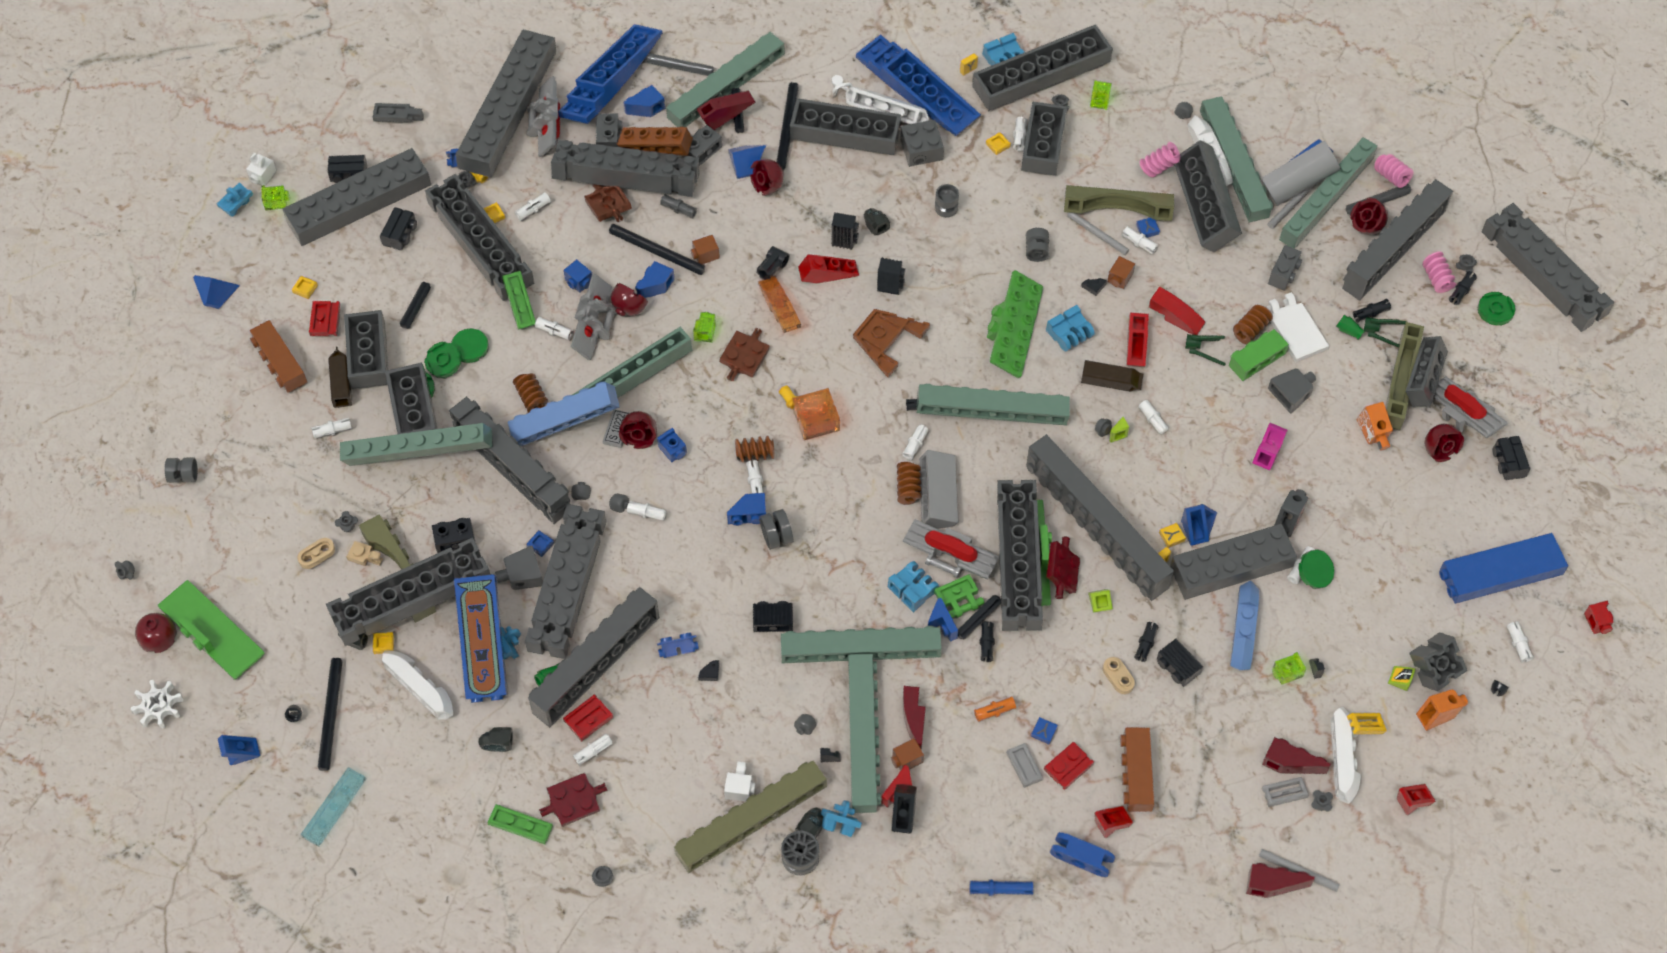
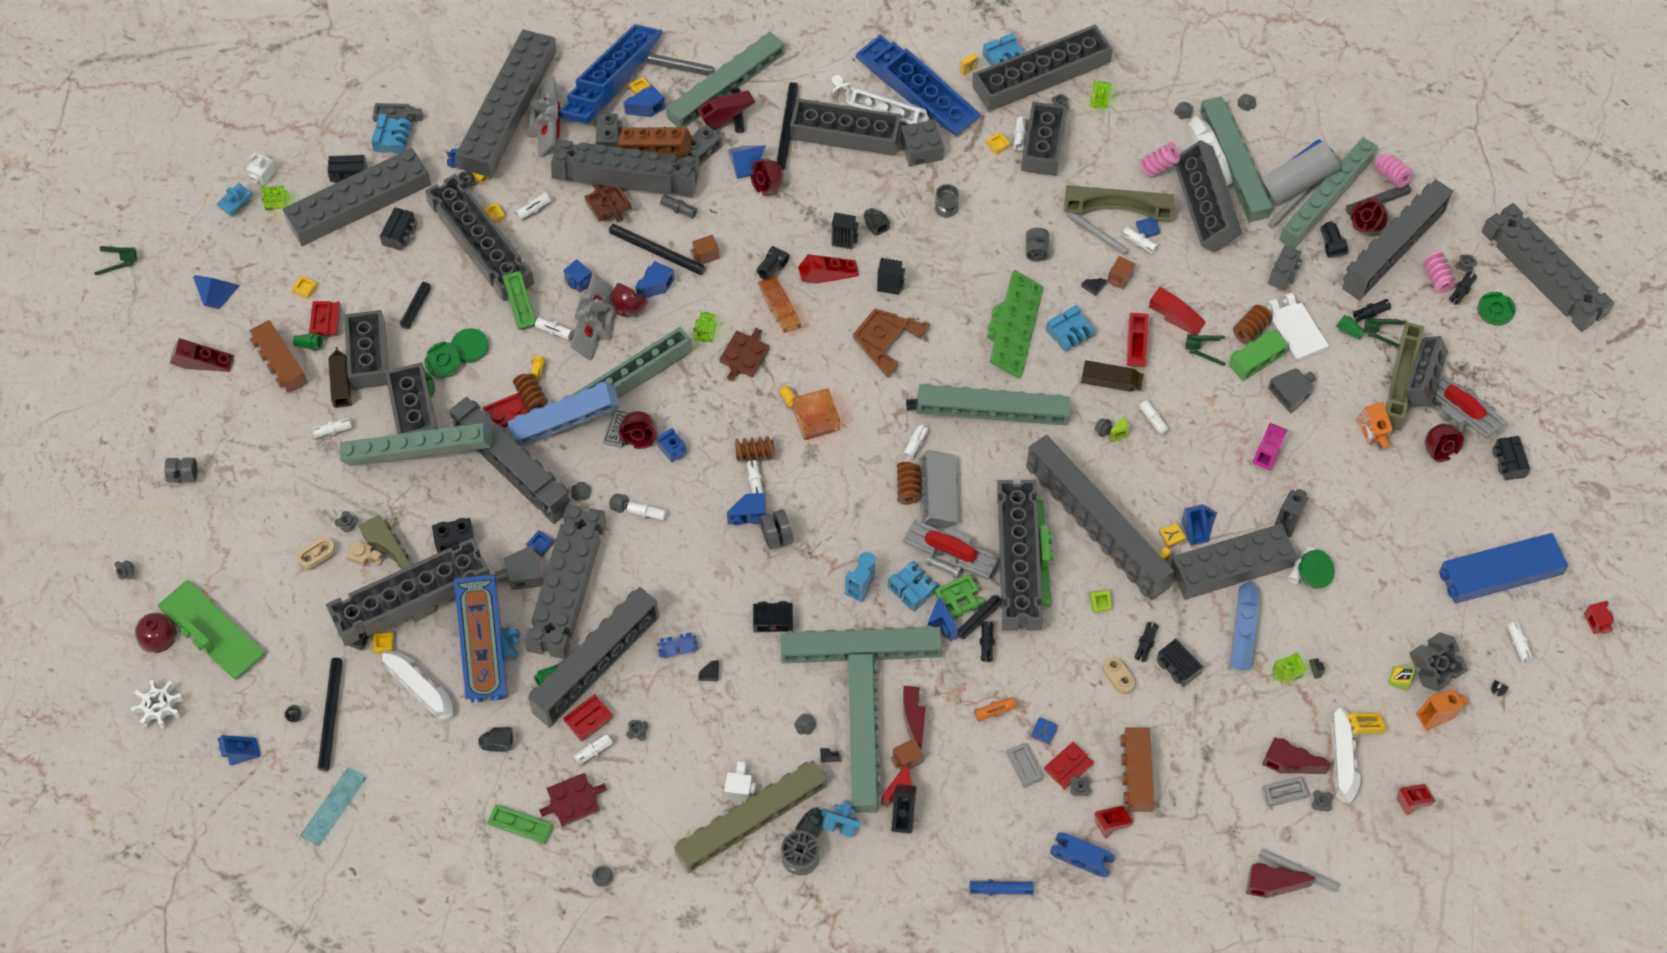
dark red plate [1047,536,1080,599] -> none
none -> dark green plant [94,246,137,275]
none -> dark red slope [170,338,234,372]
none -> green cone [293,332,323,351]
none -> dark azure legs [371,113,412,154]
none -> red plate [483,393,528,428]
none -> yellow pin [531,355,546,381]
none -> dark grey plate [626,720,648,741]
none -> yellow tile [628,77,650,95]
none -> dark azure legs [845,552,876,602]
none -> dark grey plate [1070,776,1091,796]
none -> dark grey piece [1237,94,1256,111]
none -> black piece [1320,221,1348,258]

